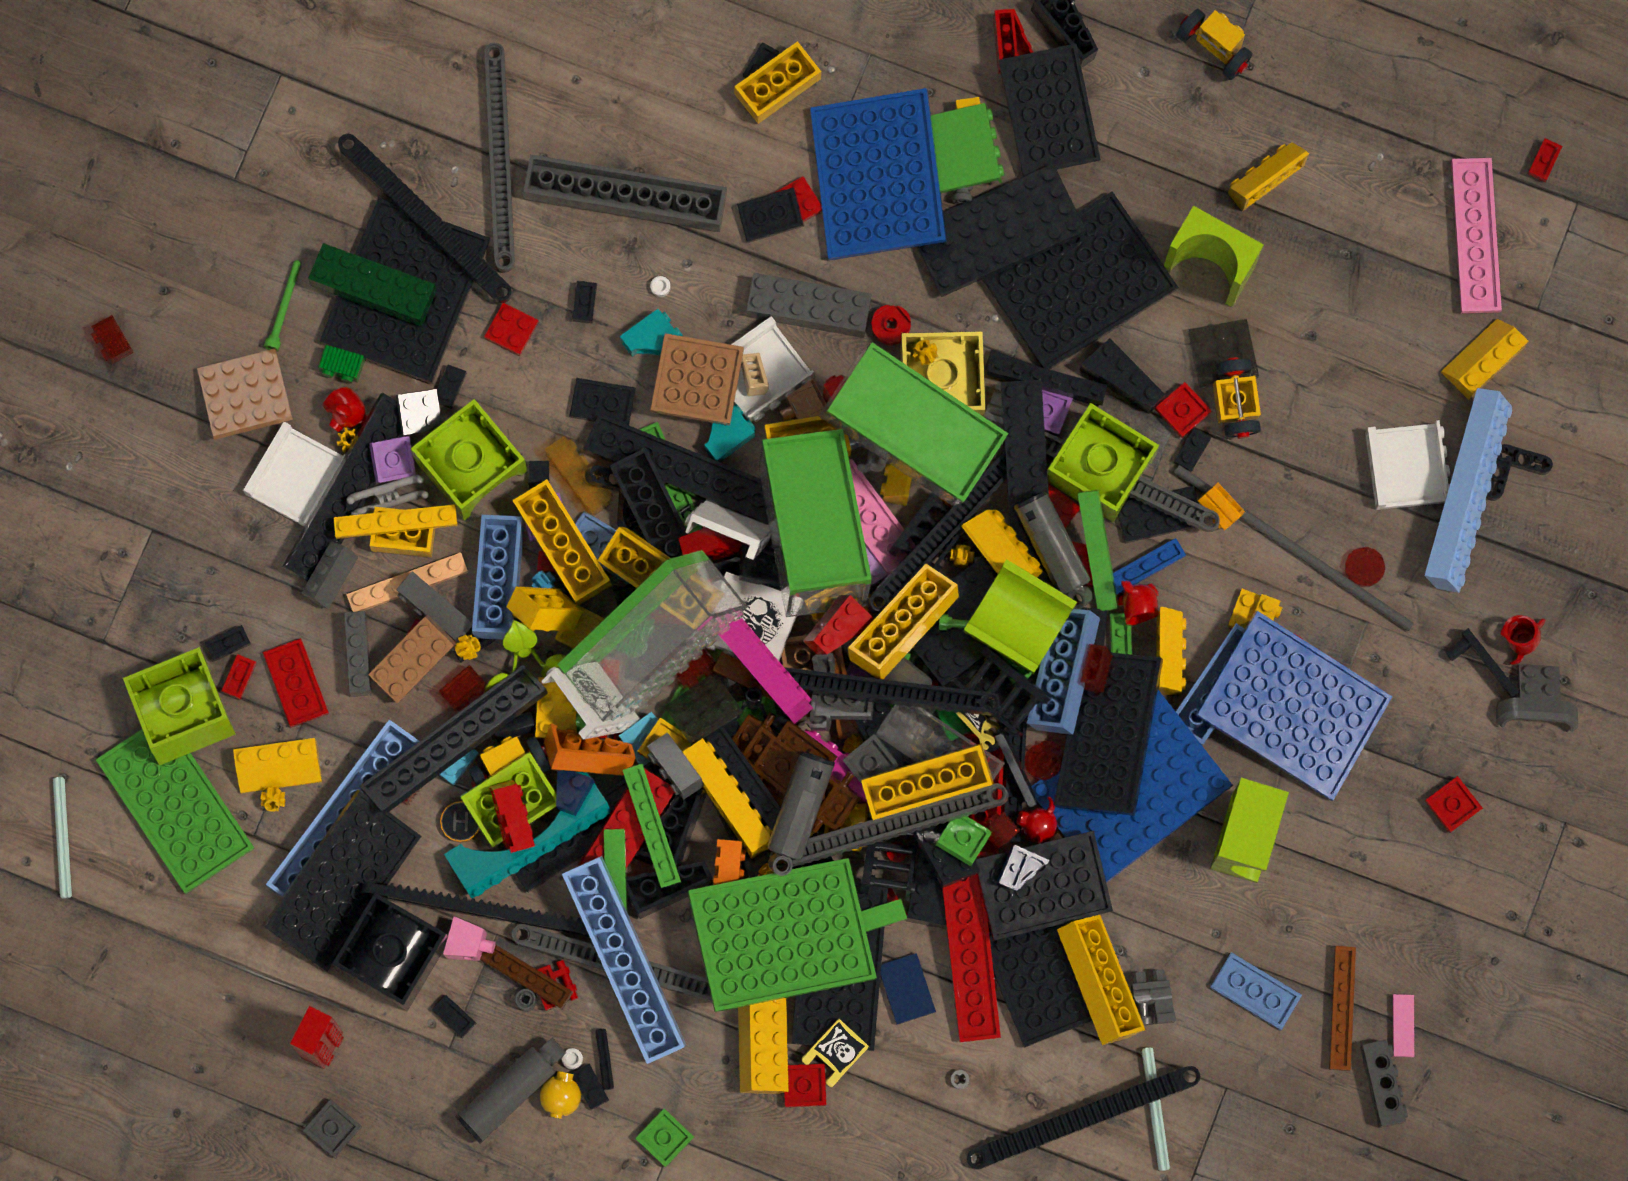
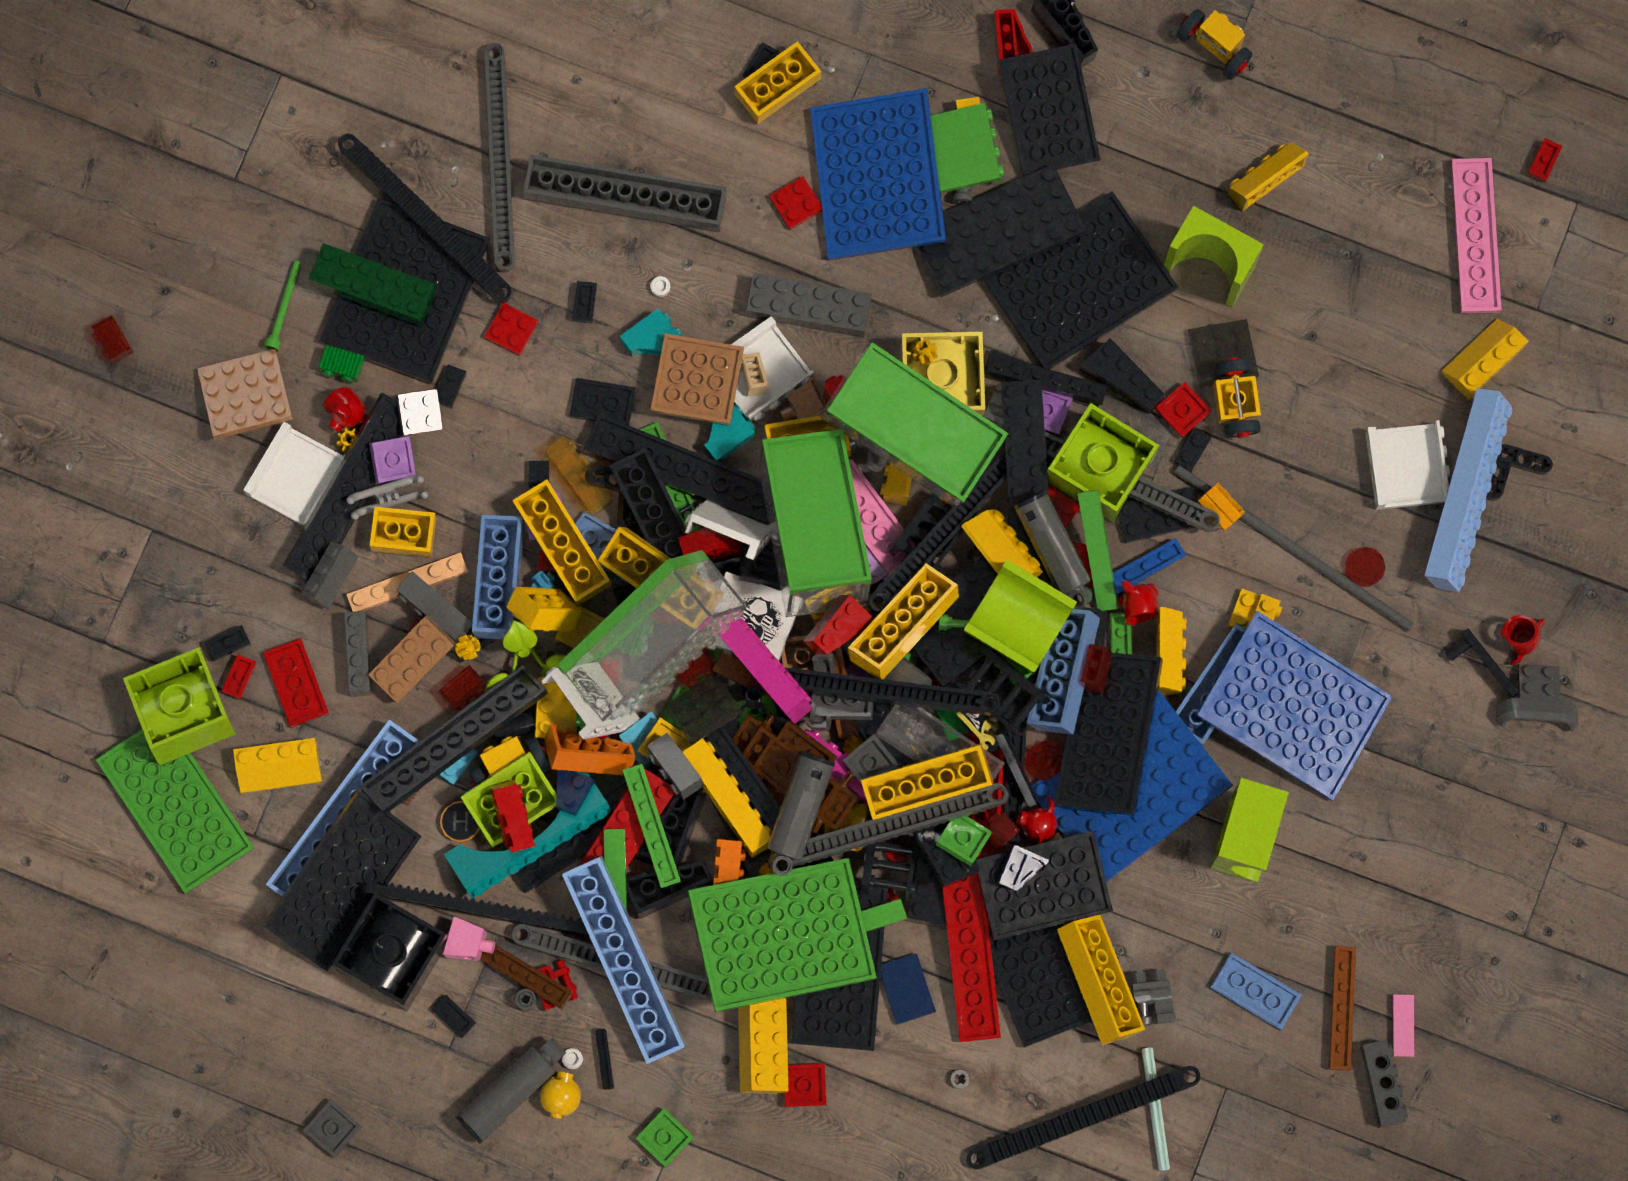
light aqua axle [53,777,72,898] -> none
yellow gear [260,787,286,812] -> none
red brick [290,1006,344,1069] -> none
yellow plate [334,504,458,539] -> none
lime piece [411,399,527,521] -> none
black plate [571,1063,609,1110] -> none
black tile [737,187,804,243] -> none
flag [802,1019,869,1087] -> none
red plate [871,305,911,346] -> none
yellow gear [949,545,975,568] -> none
red plate [1425,776,1483,833] -> none

